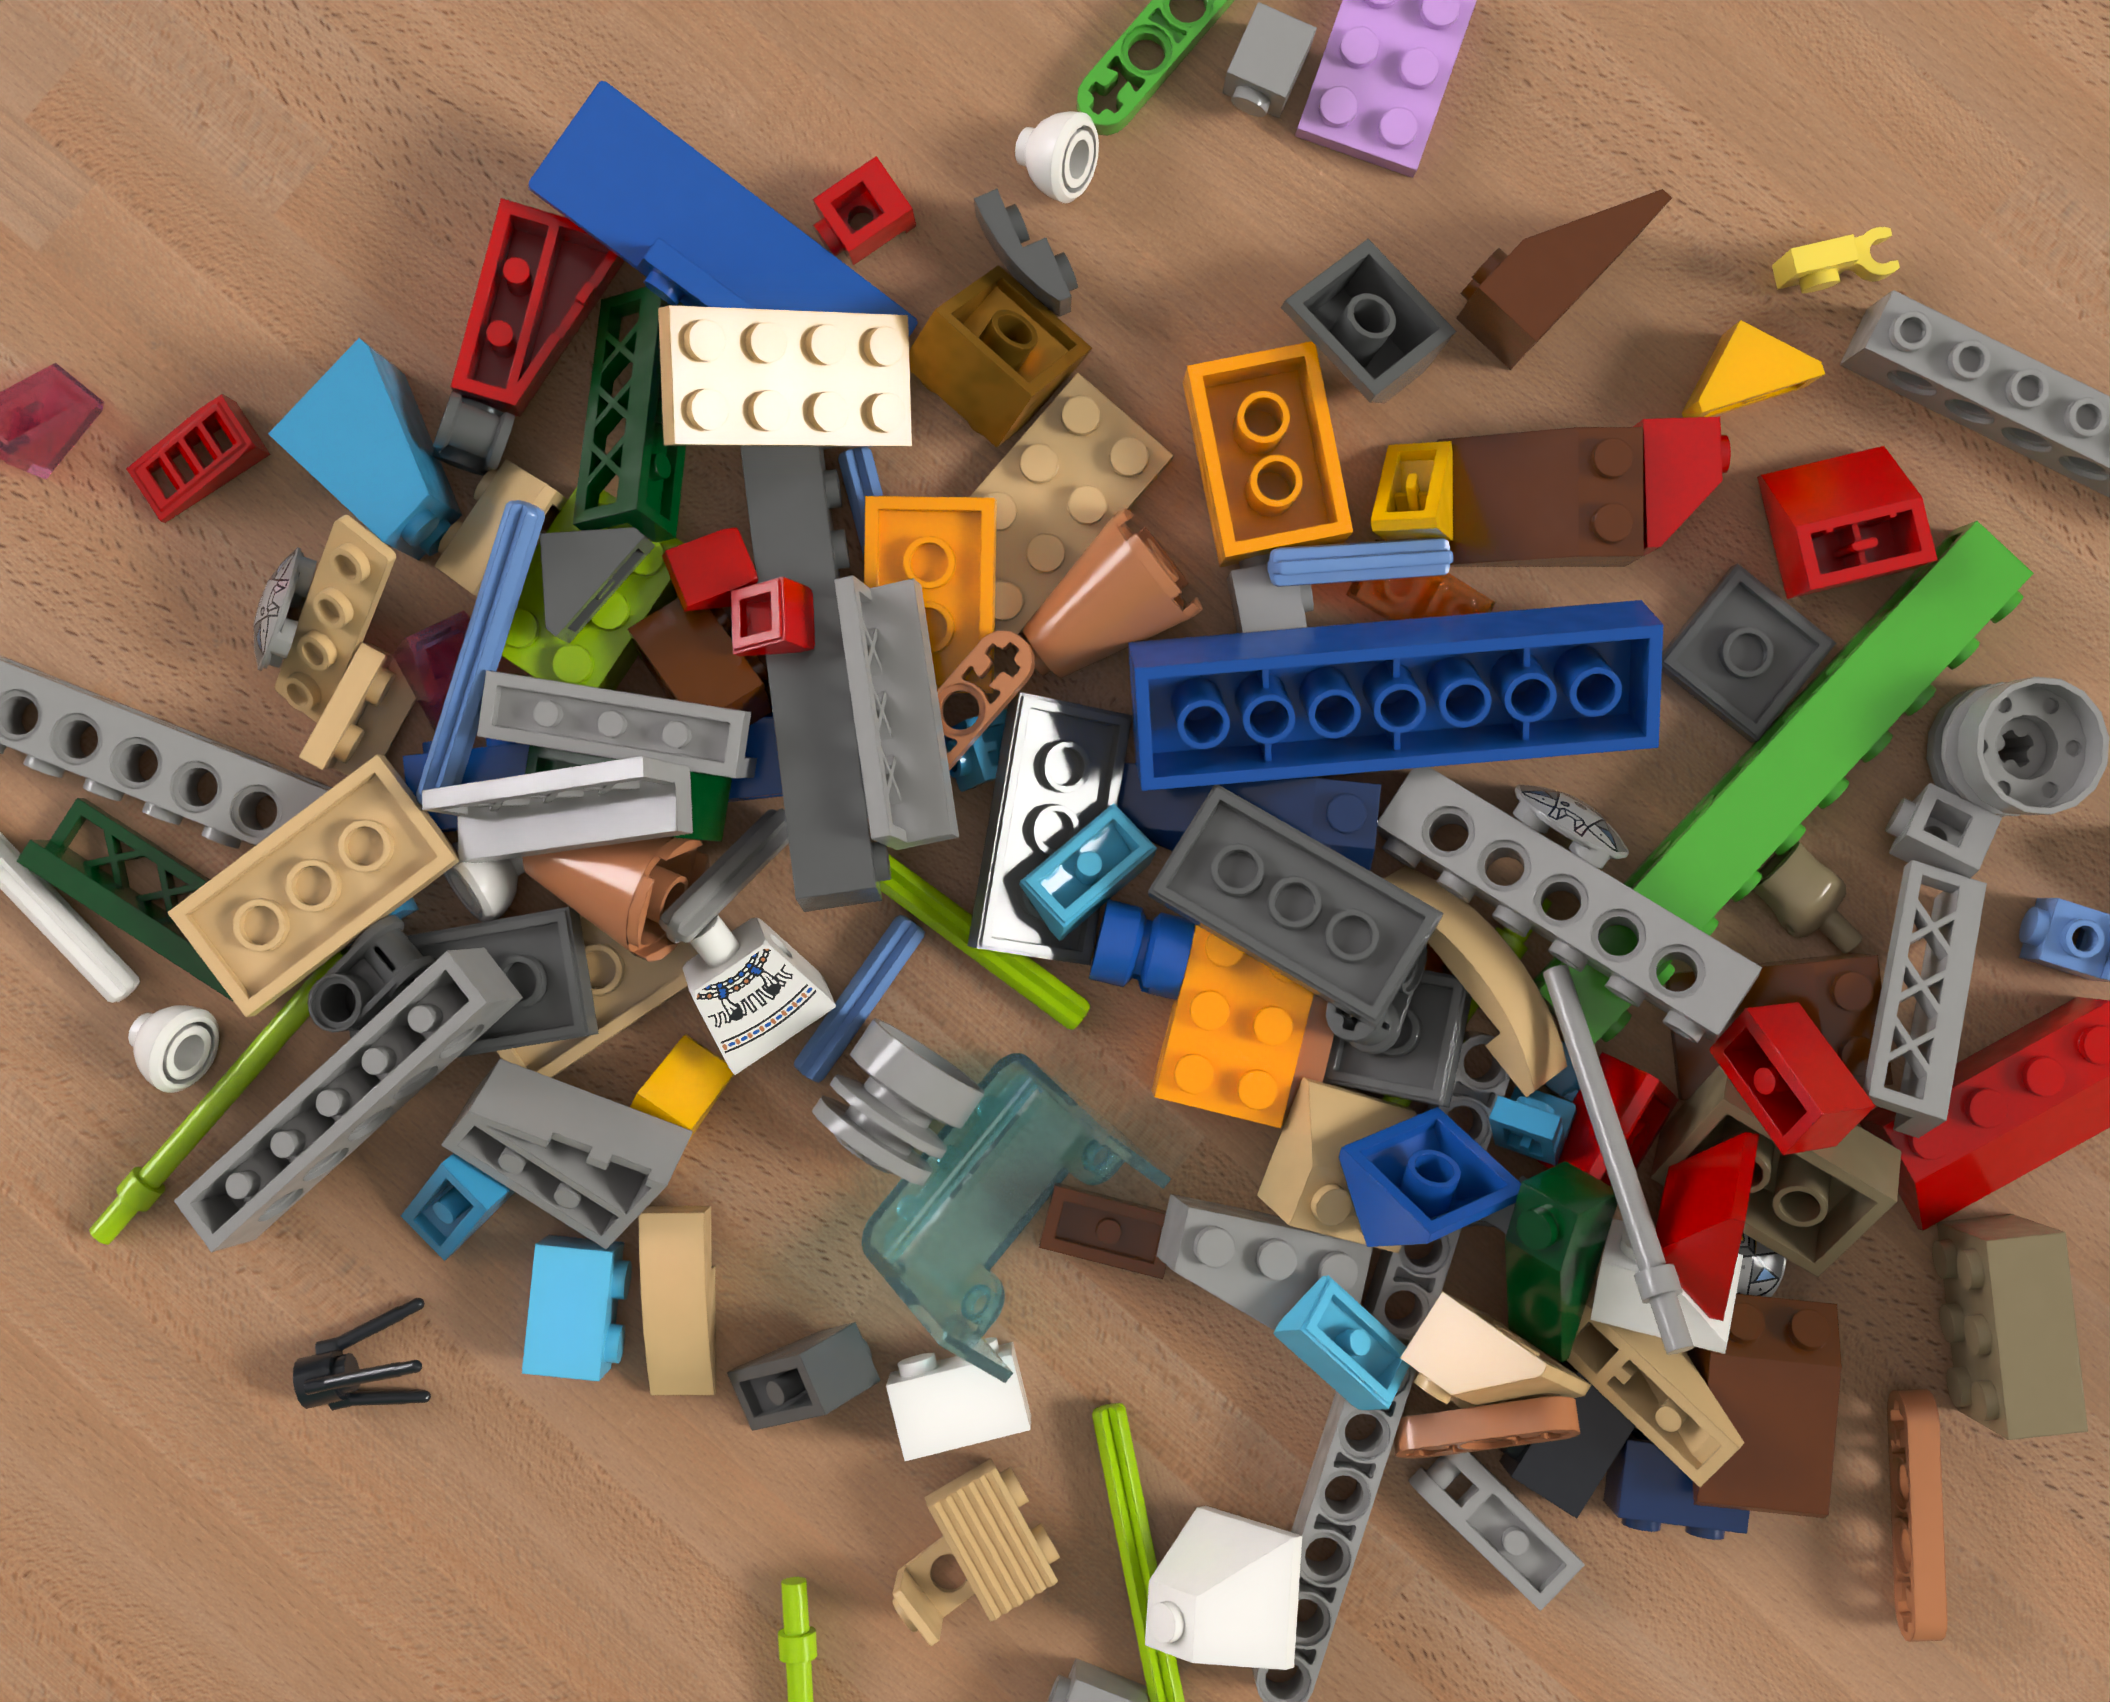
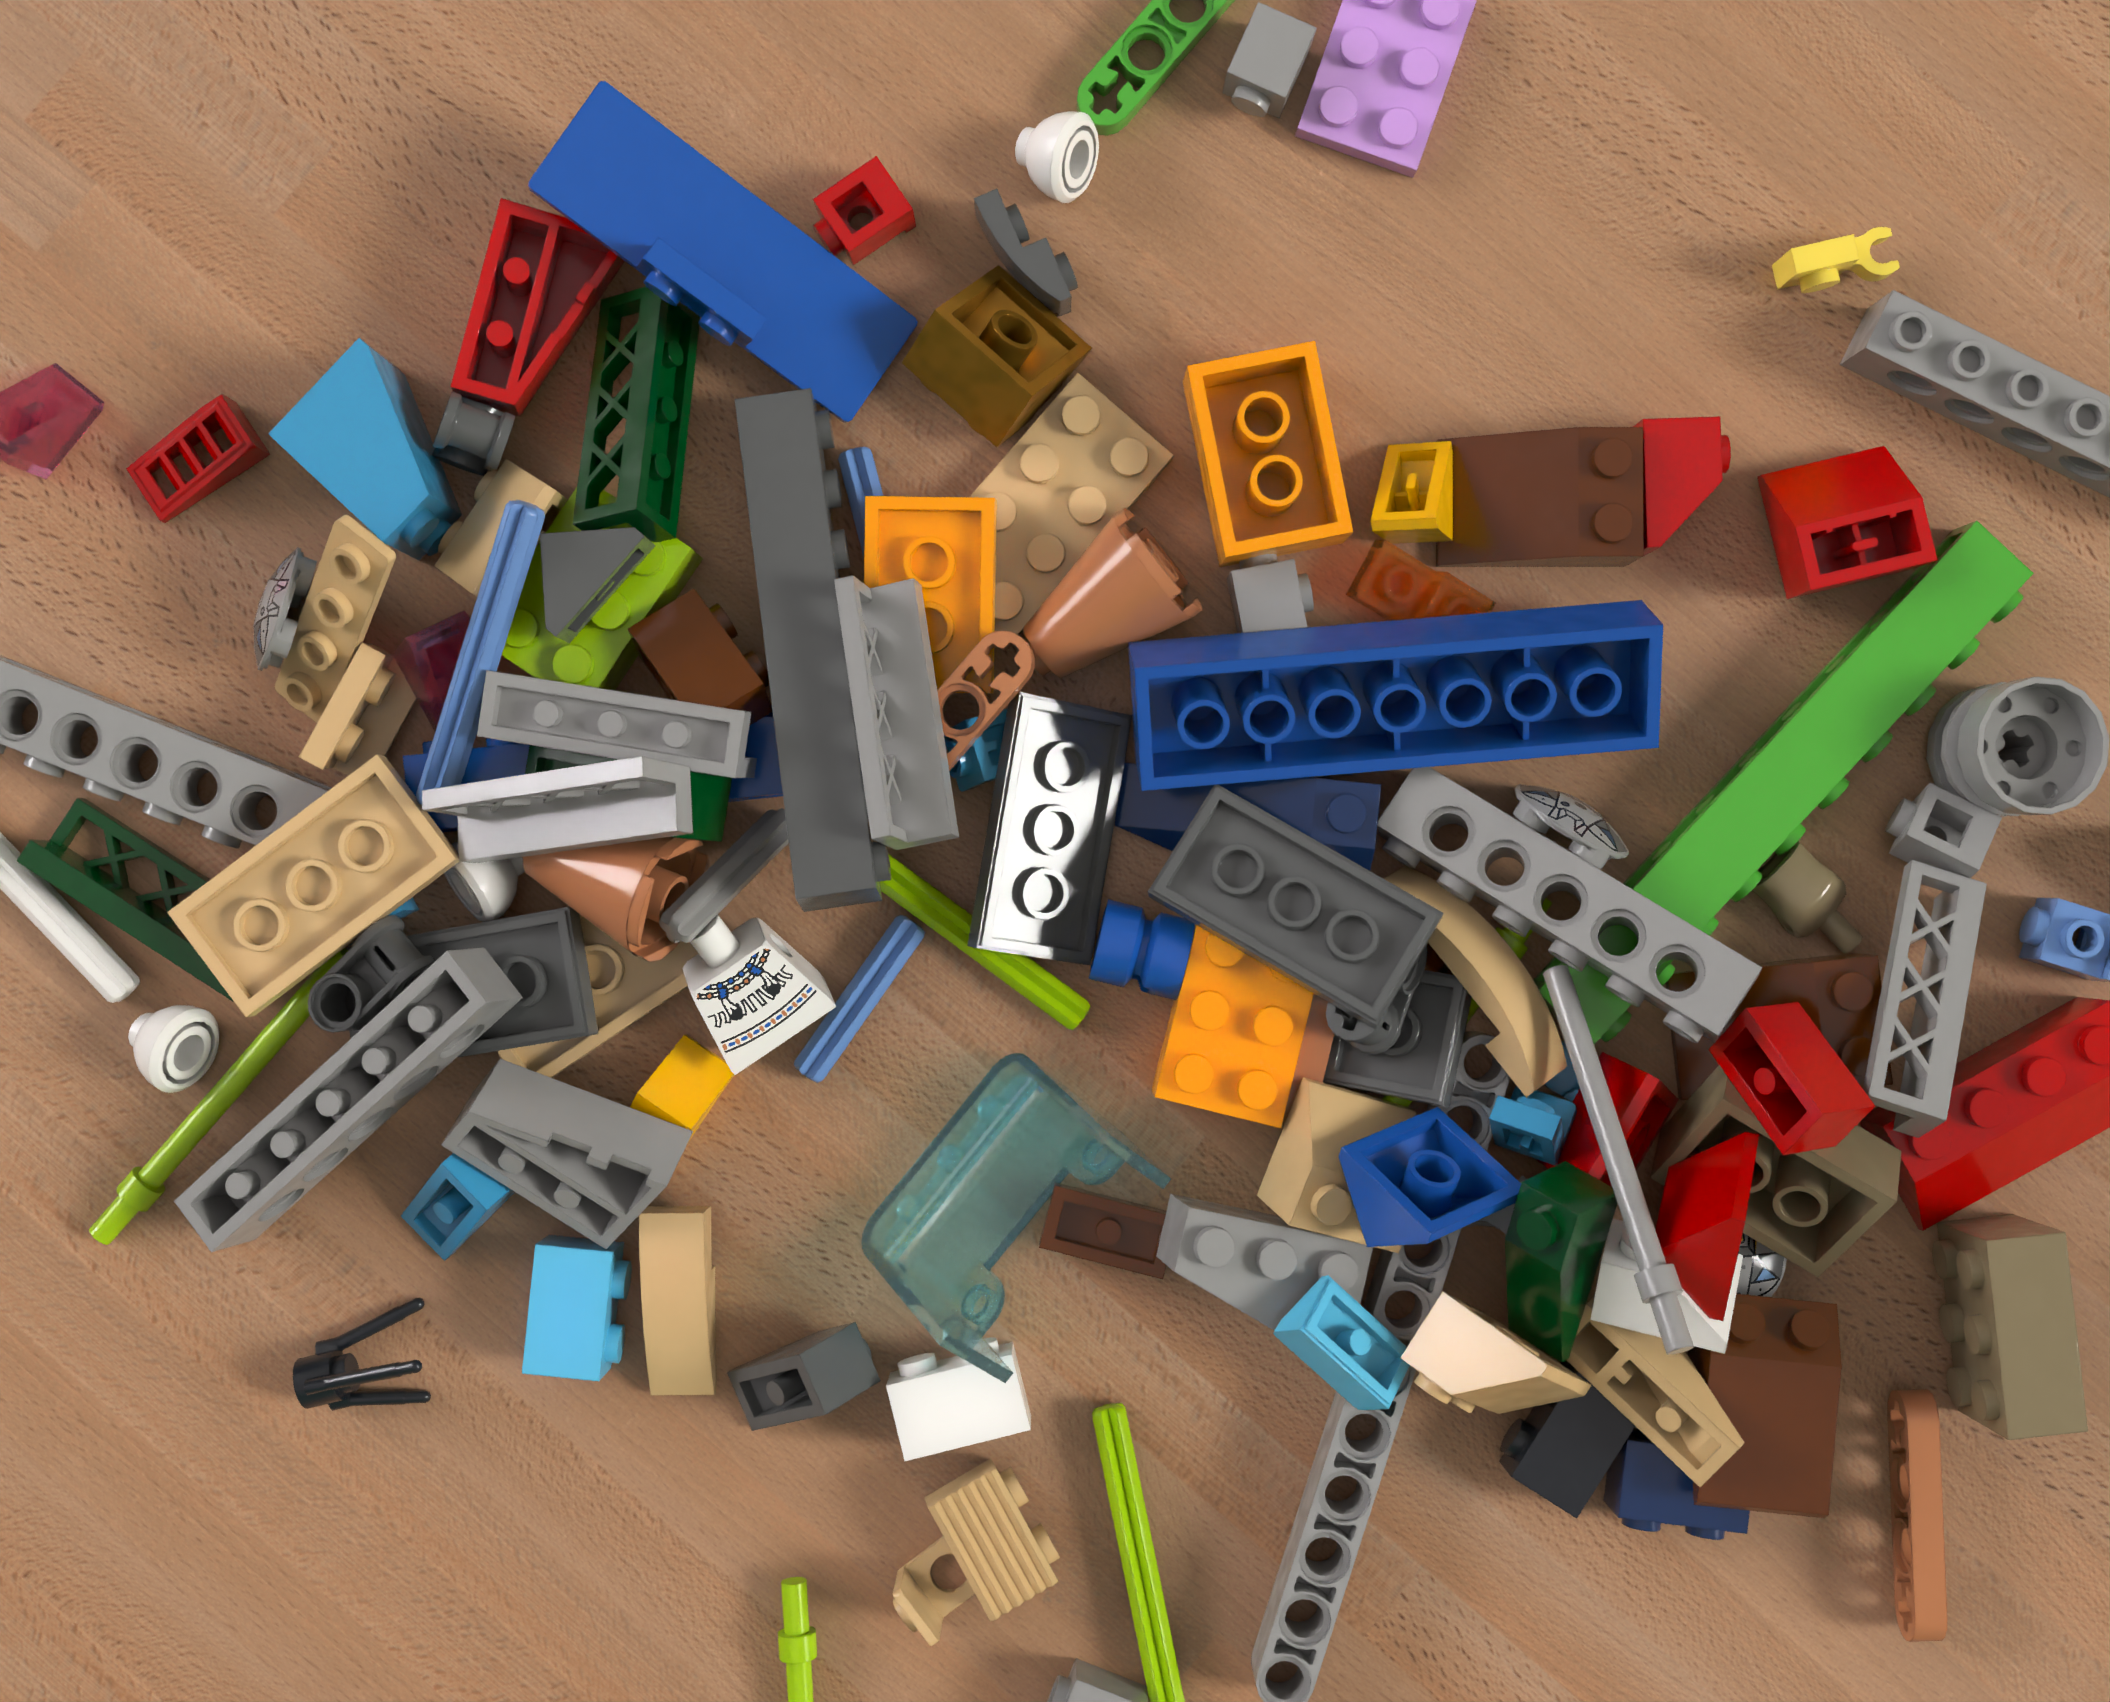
plate [658,305,912,447] -> none
red slope [662,527,758,612] -> none
red slope [731,577,815,656] -> none
light grey wheel [812,1018,985,1186] -> none
medium azure slope [1019,803,1157,941] -> none
white slope [1145,1506,1302,1670] -> none
medium blue axle [1267,537,1453,587] -> none
dark grey slope [1280,238,1457,404] -> none
nougat beam [1394,1396,1580,1458] -> none
light grey plate [1408,1452,1585,1611] -> none
reddish brown slope [1456,189,1672,370] -> none
dark grey tile [1662,563,1836,743] -> none
yellow slope [1682,320,1825,418] -> none

